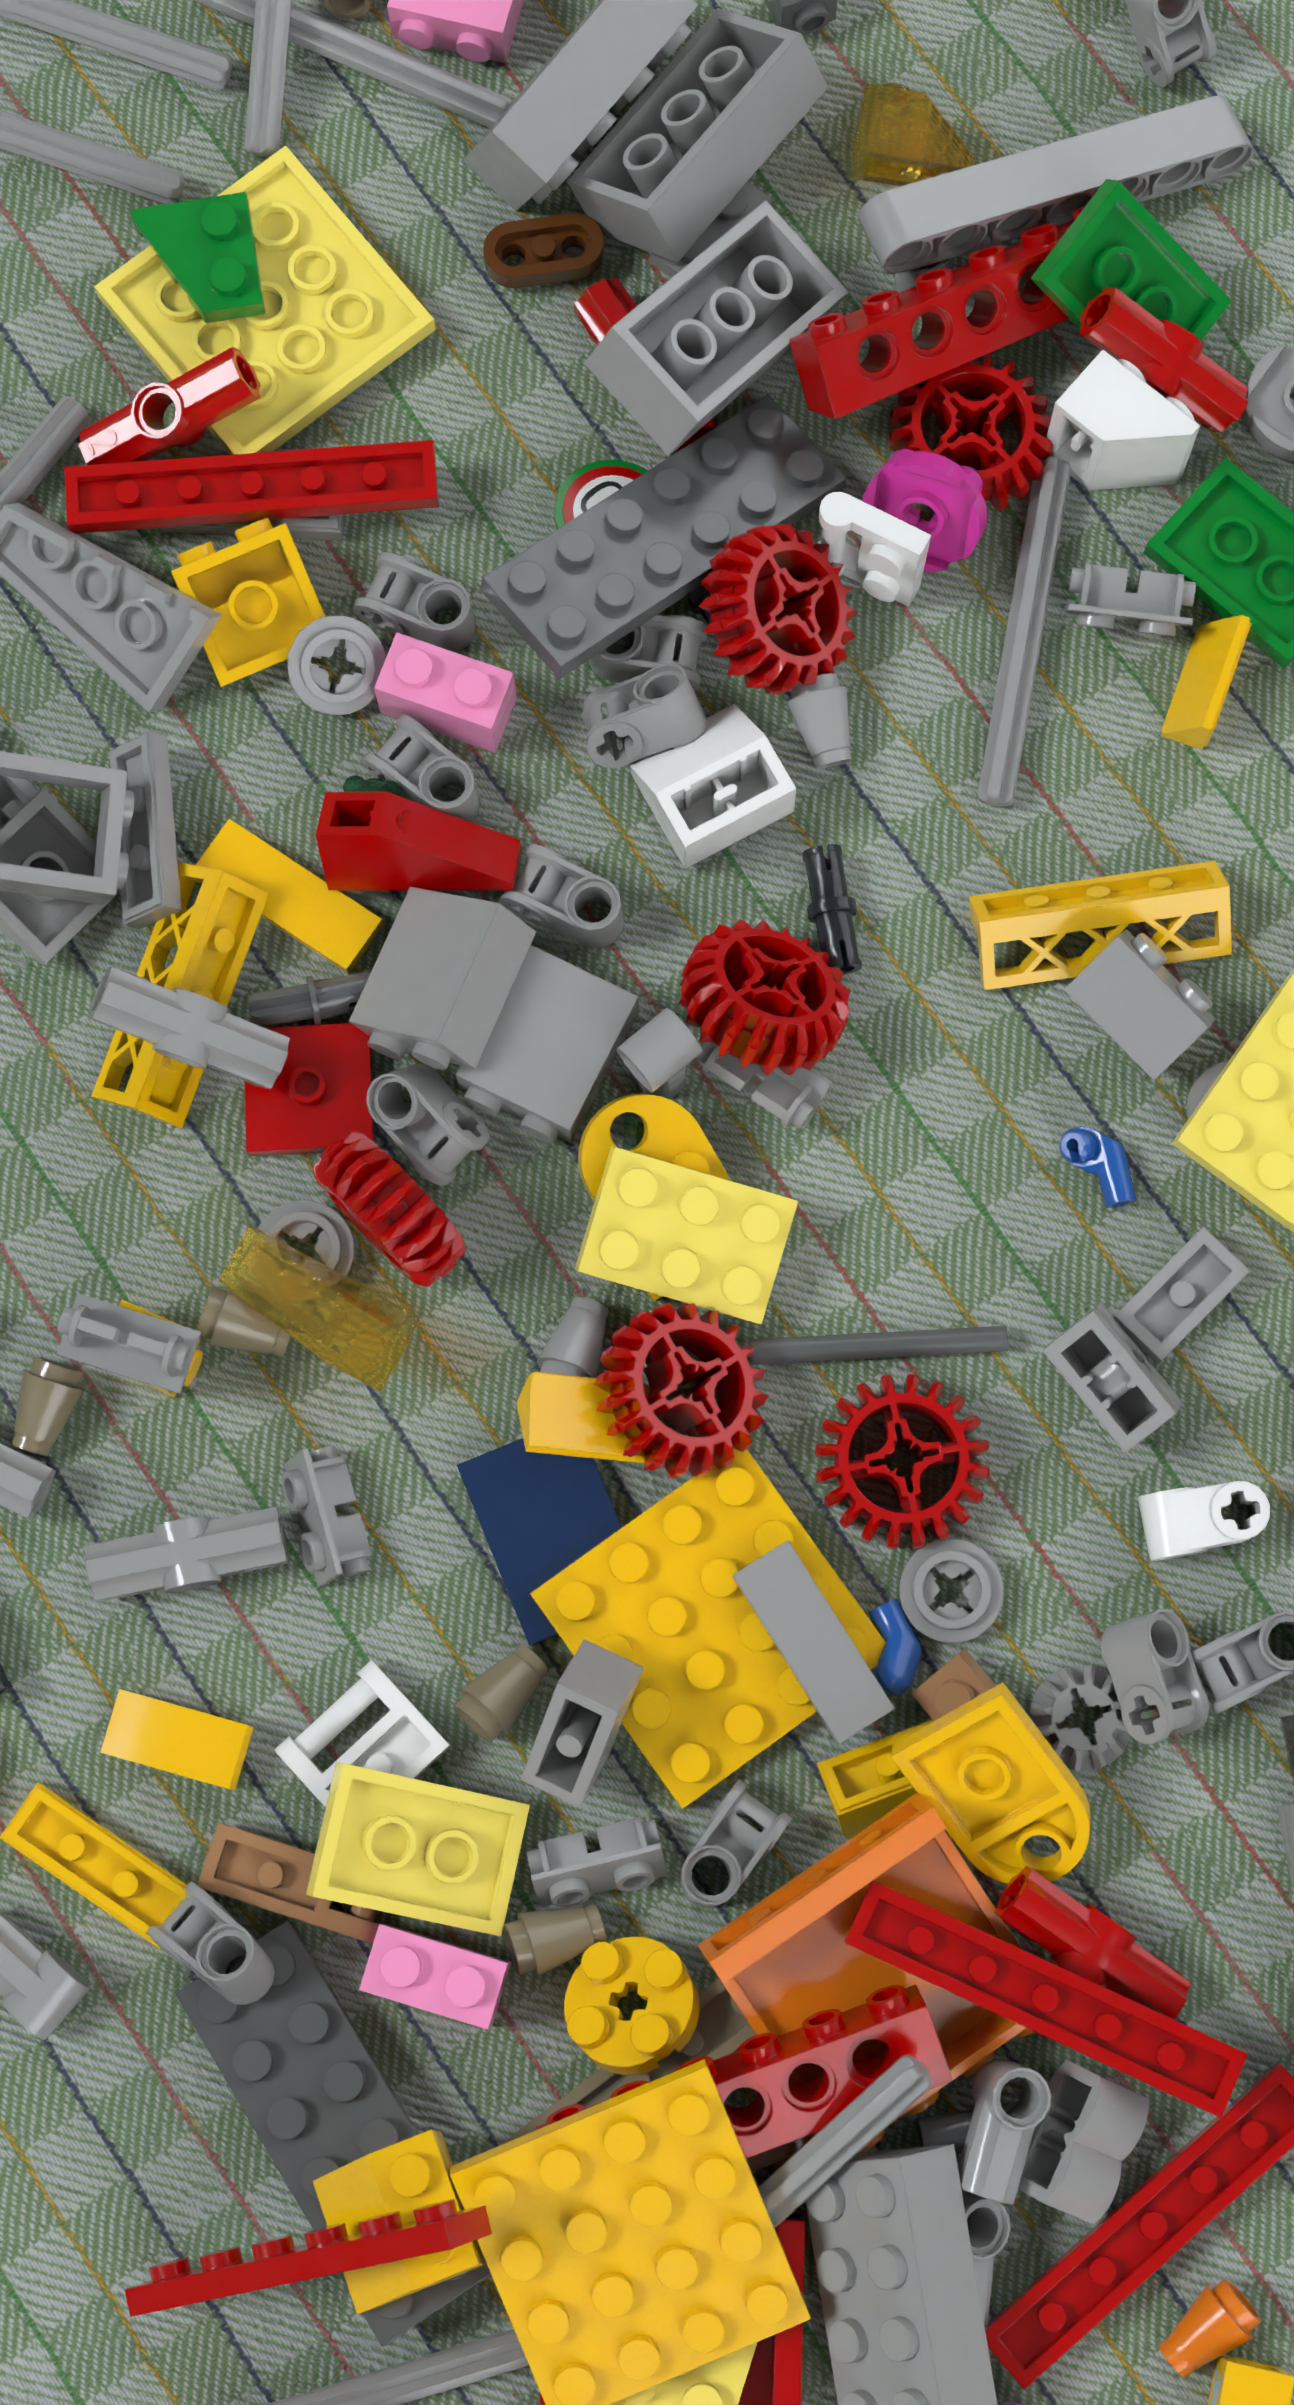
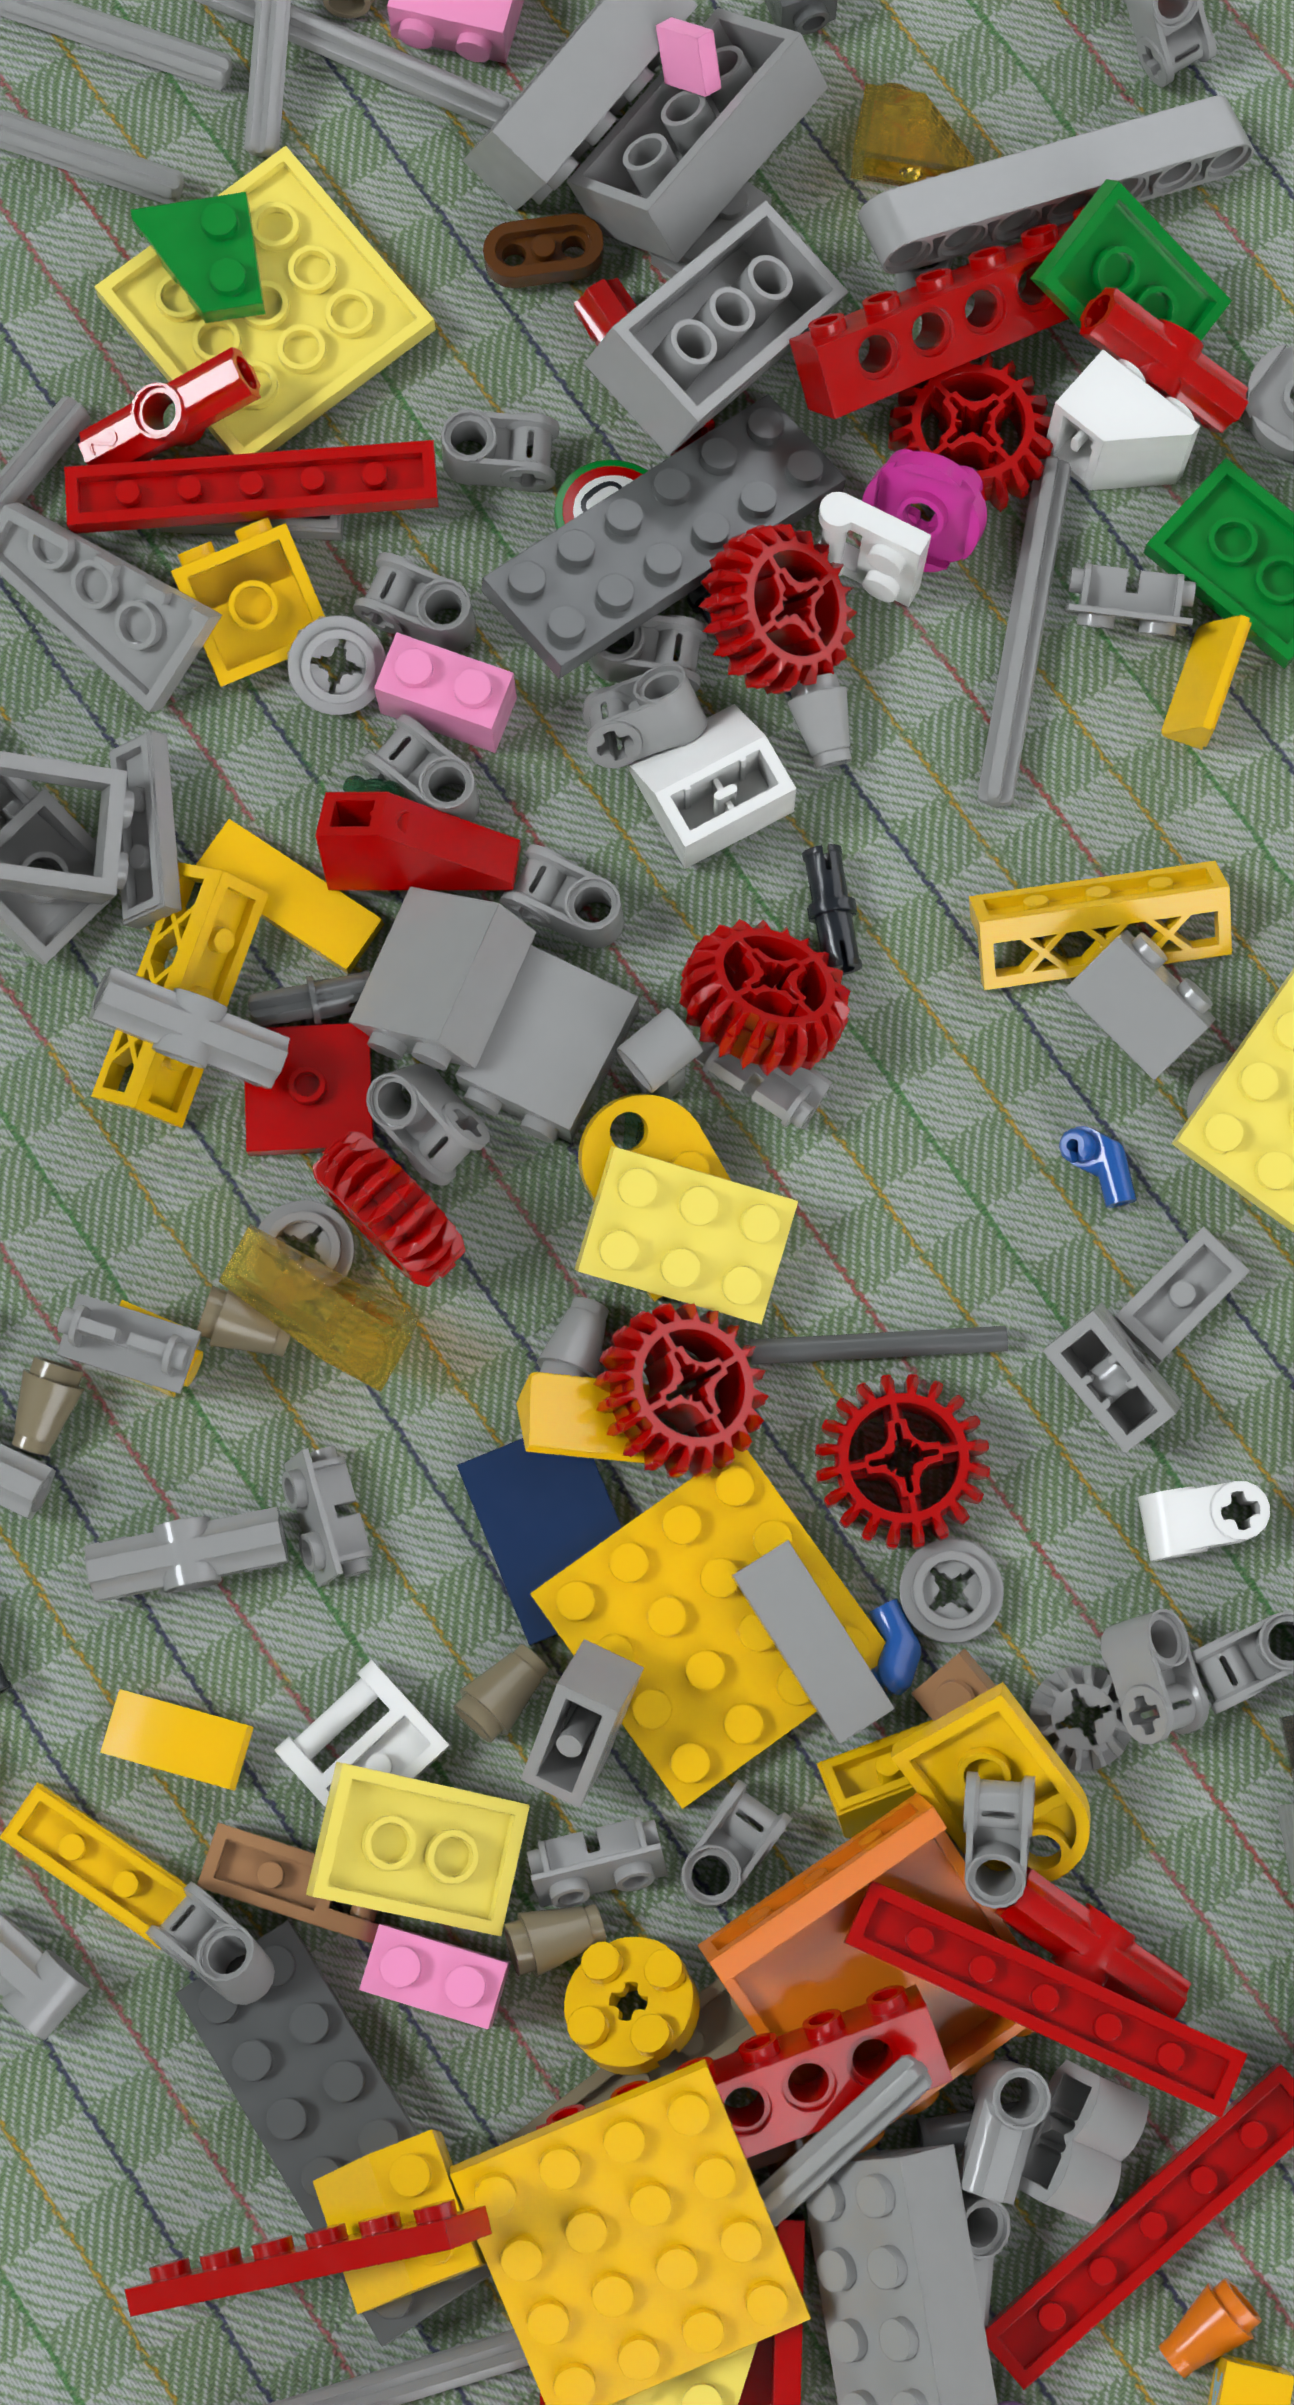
none -> light grey piece [441,409,559,492]
none -> bright pink tile [656,17,721,97]
none -> light grey piece [963,1771,1035,1909]

